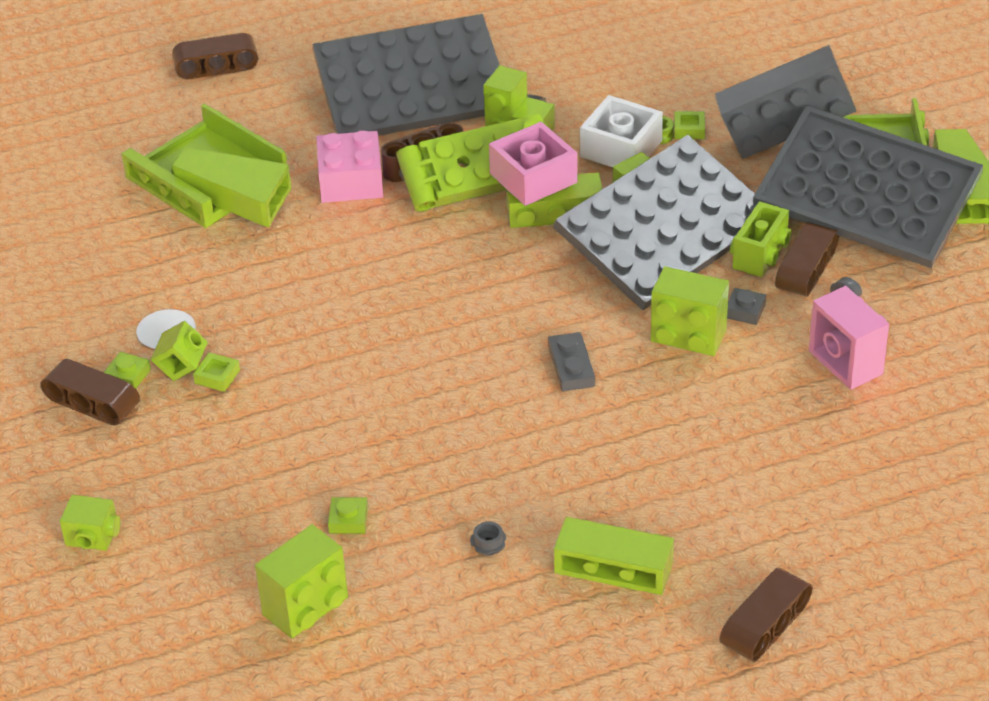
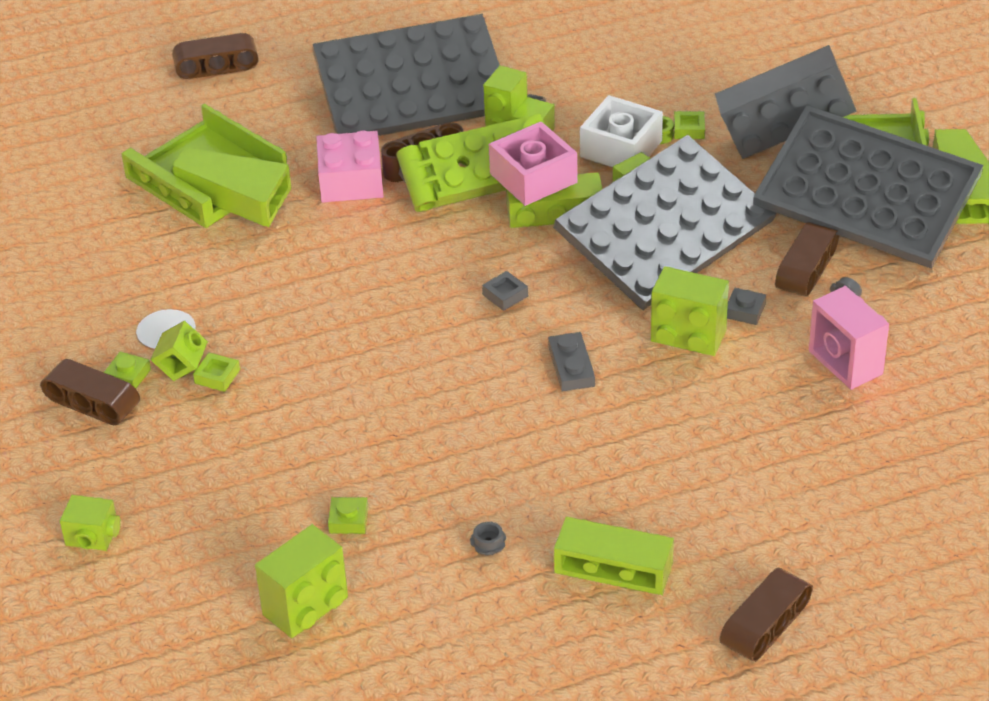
lime brick [729,201,792,277] -> none
none -> dark grey plate [482,271,528,311]

